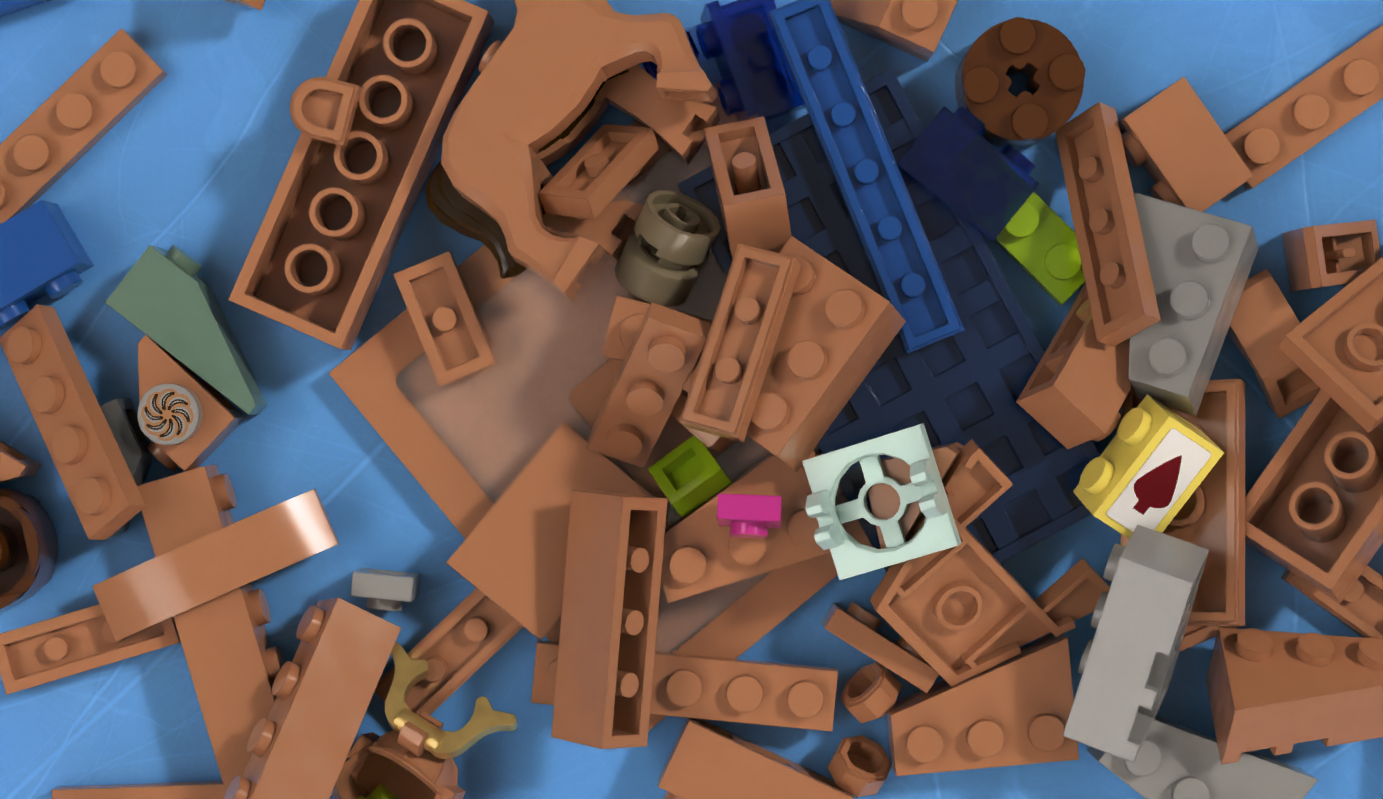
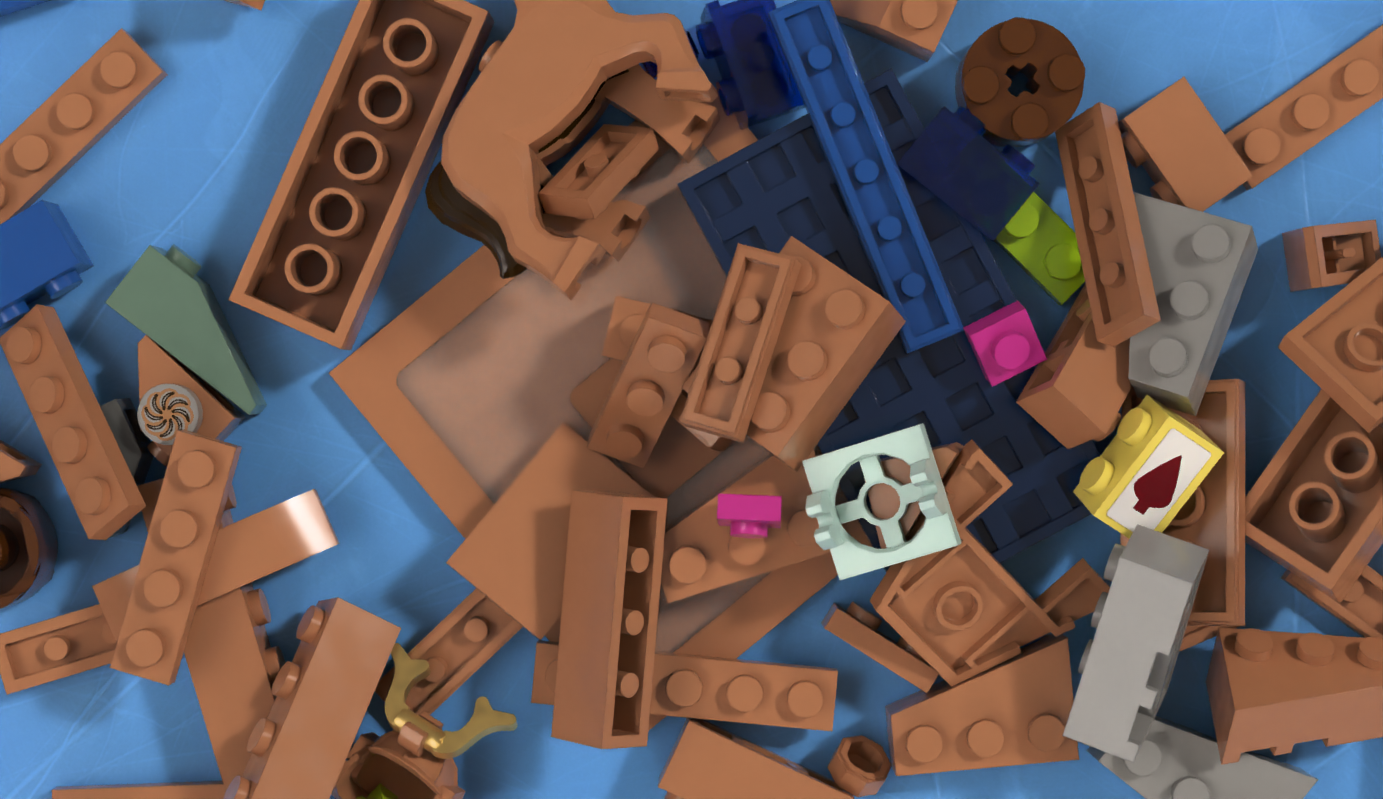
nougat tile [290,77,361,148] -> none
light grey plate [351,567,420,611] -> none
nougat plate [393,251,498,387] -> none
dark tan wheel [614,190,721,307] -> none
lime plate [648,435,732,518] -> none
nougat slope [704,116,792,260] -> none
nougat tile [840,662,902,724] -> none
nougat slope [1227,269,1321,419] -> none
none -> nougat plate [110,430,242,686]
none -> dark pink plate [963,301,1047,387]

